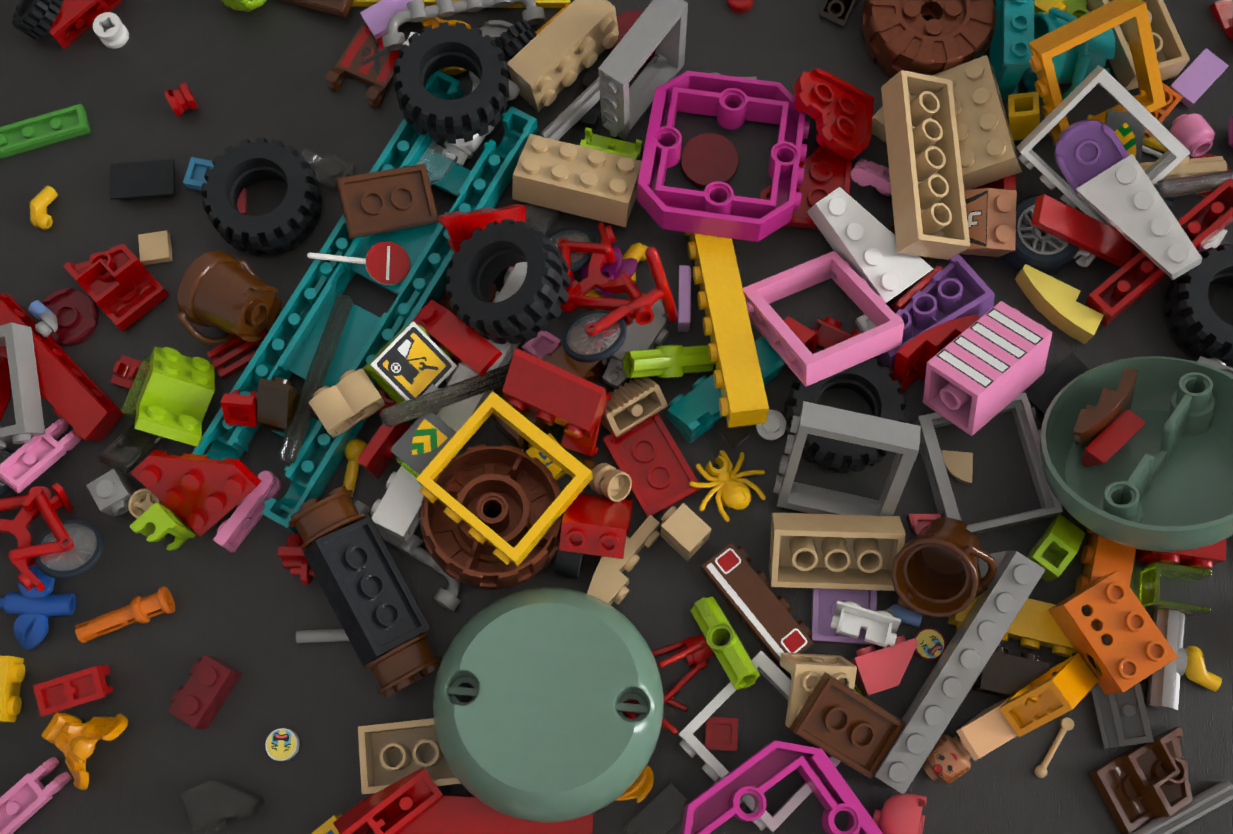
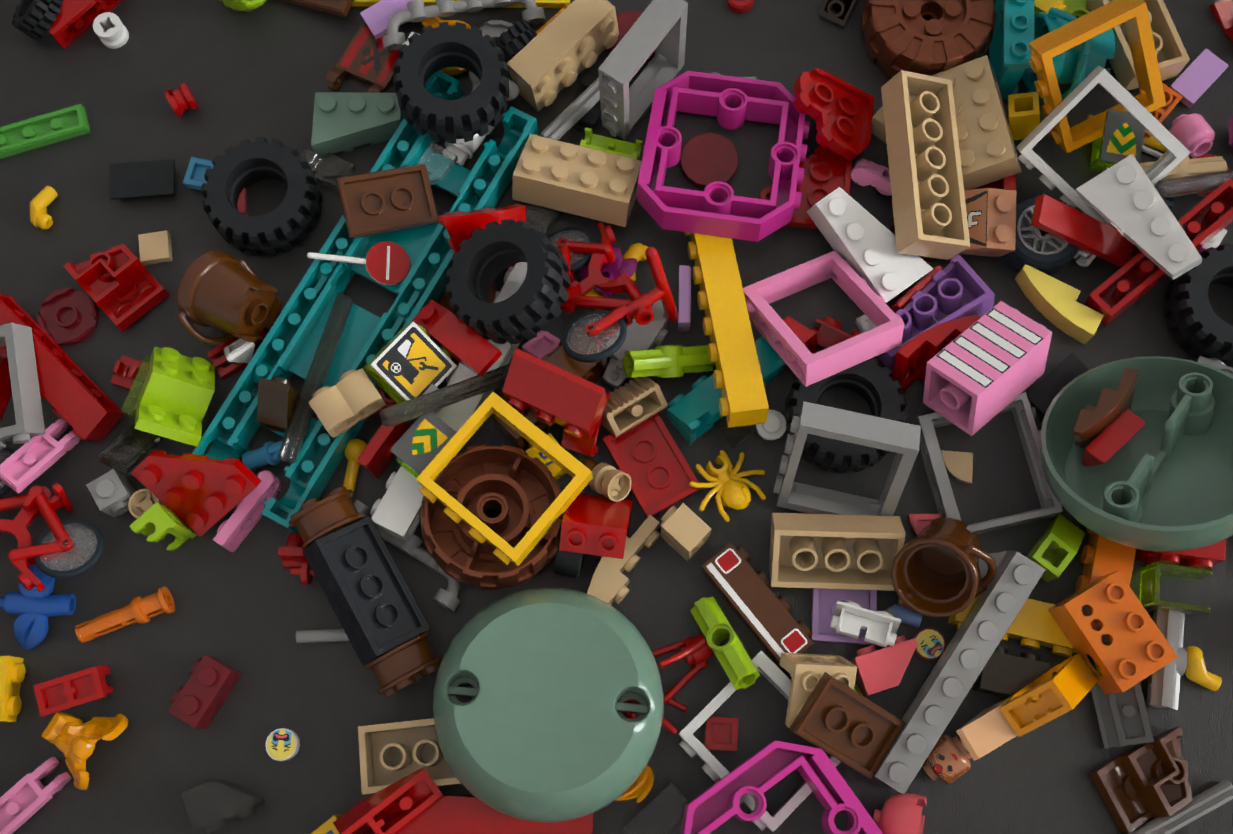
light grey arm [28,300,58,337] -> none
red tile [220,390,258,427] -> none
tan hinge [1034,717,1074,778] -> none
medium lavender tile [1055,120,1129,195] -> none
none -> white slope [224,338,255,363]
none -> dark azure axle [242,437,302,471]
none -> sand green wedge [311,92,404,161]

